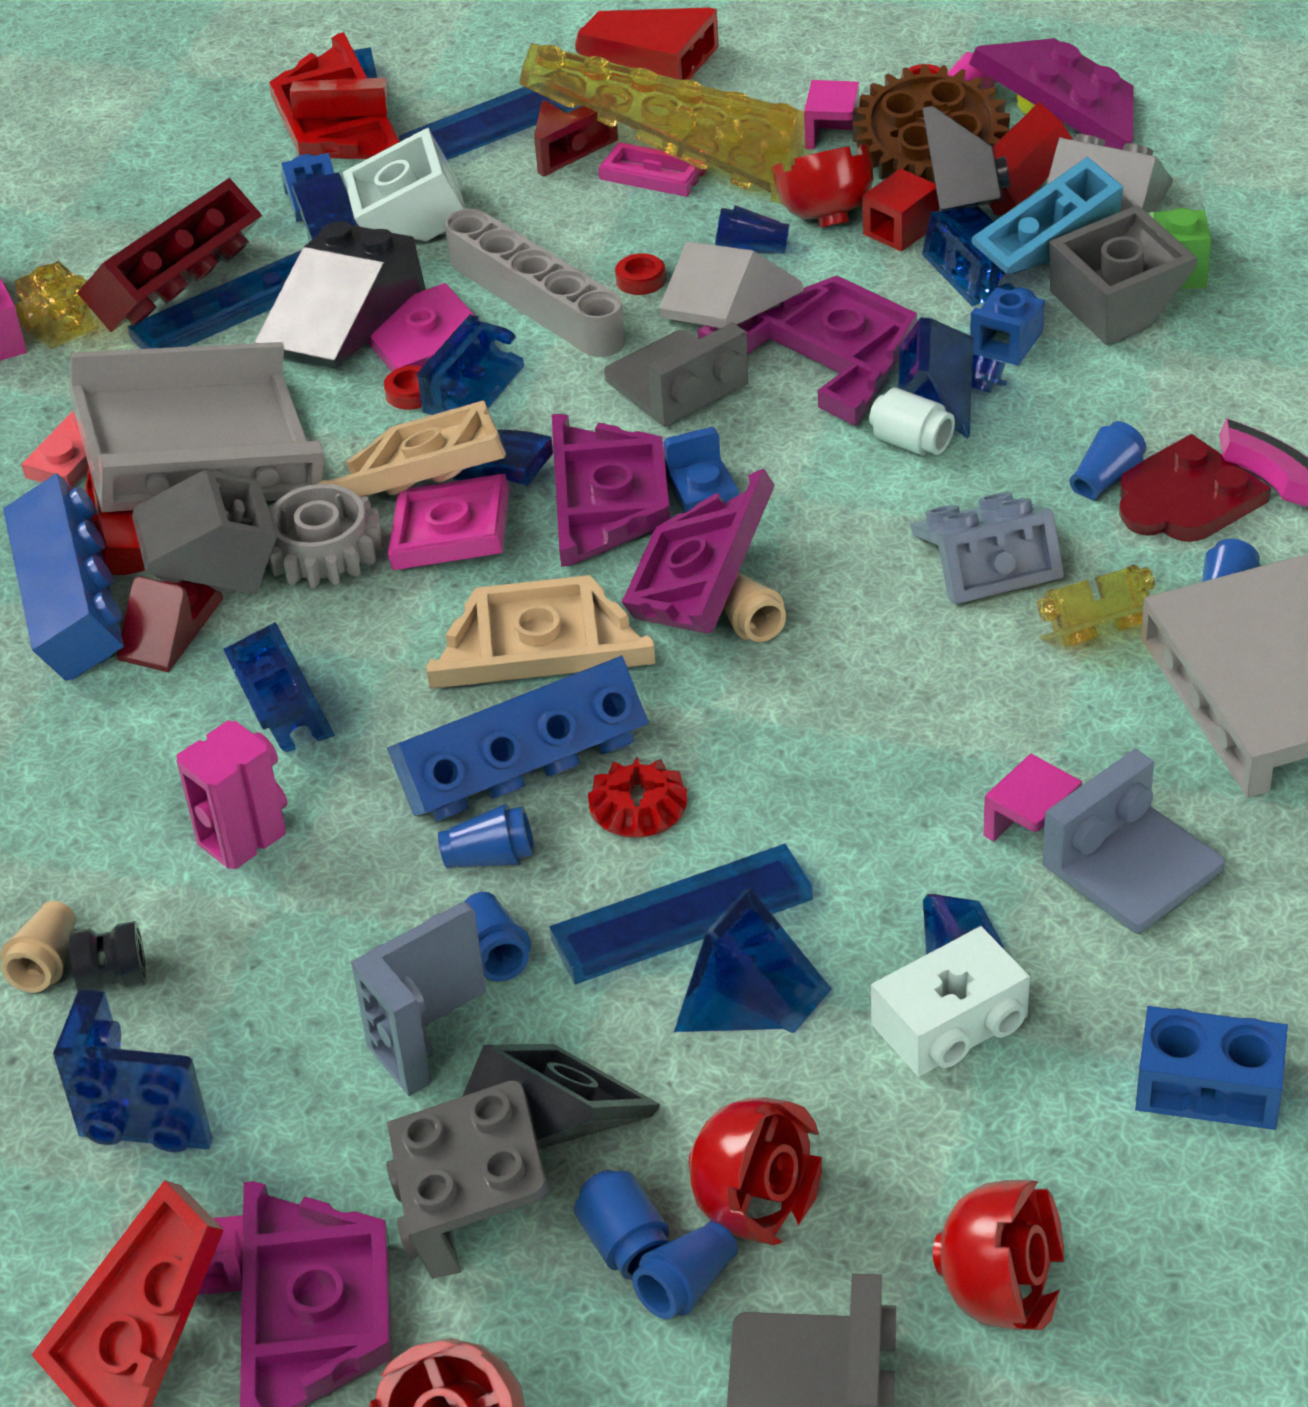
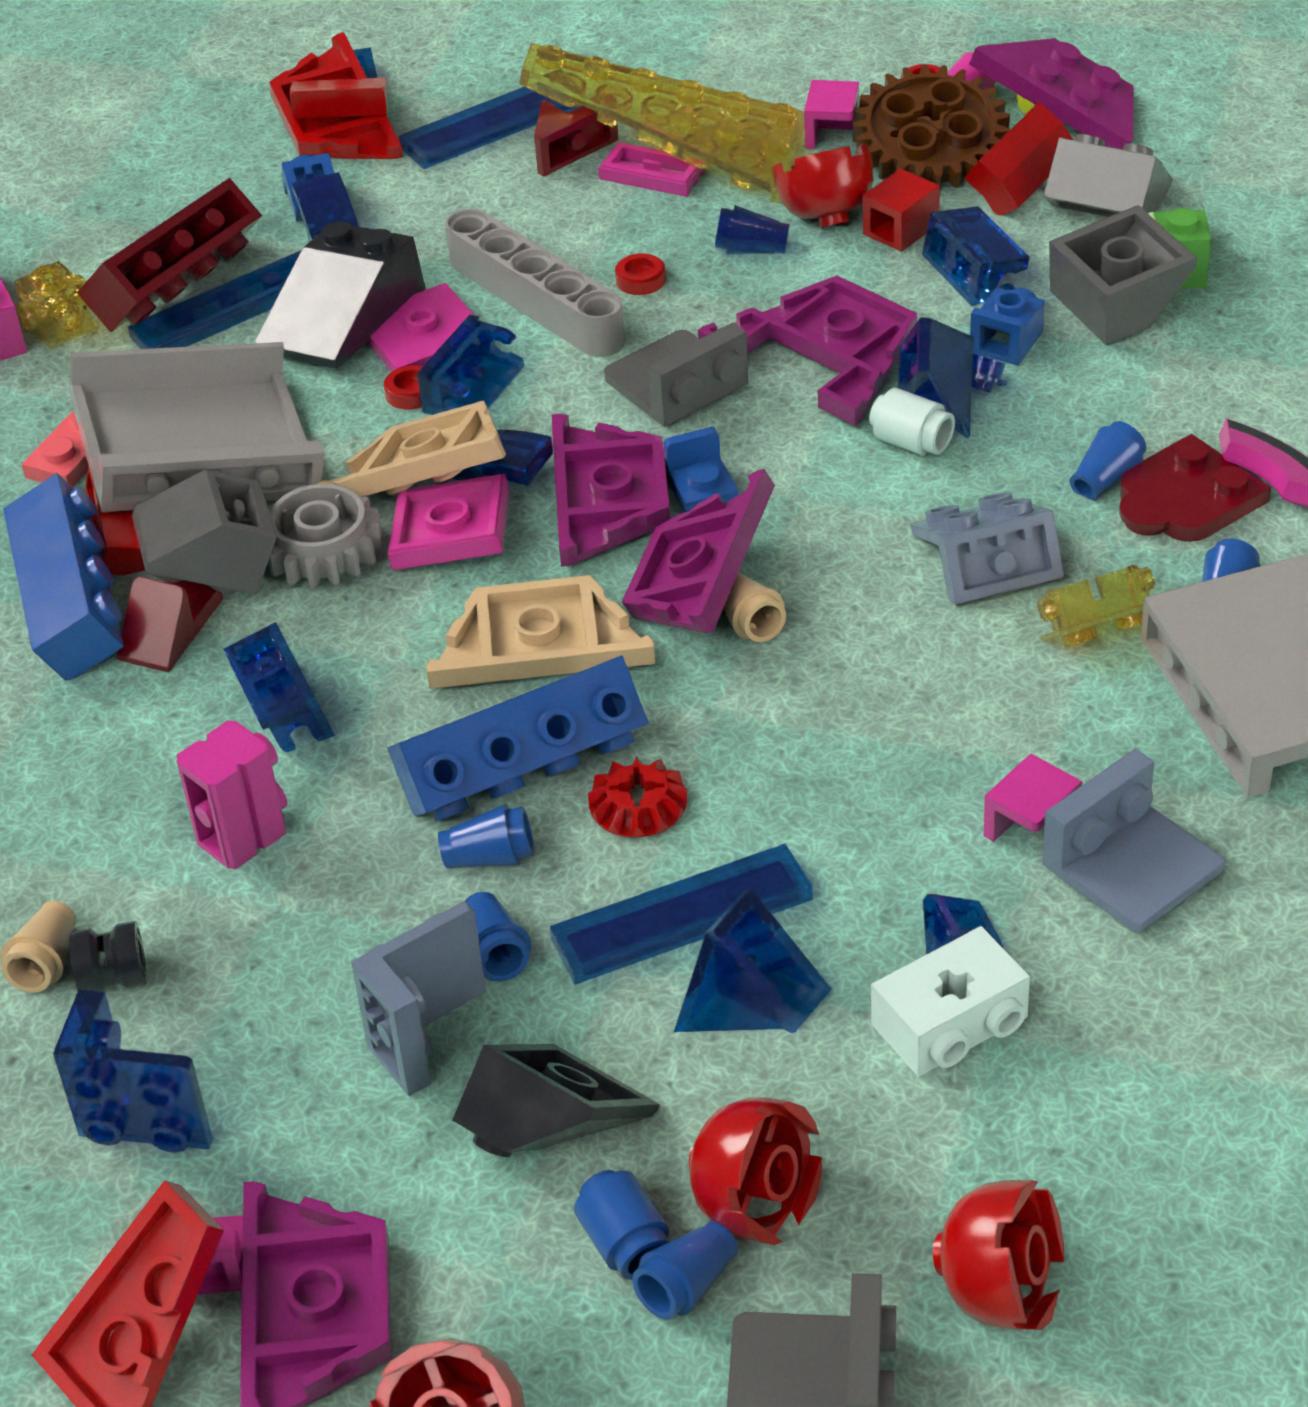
light aqua slope [343,128,466,242] -> none
dark grey bracket [386,1081,548,1279] -> none
red slope [575,7,719,92] -> none
light grey slope [659,241,804,328] -> none
slope [922,106,1011,214] -> none
dark azure slope [972,156,1123,274] -> none
blue brick [1135,1006,1288,1130] -> none

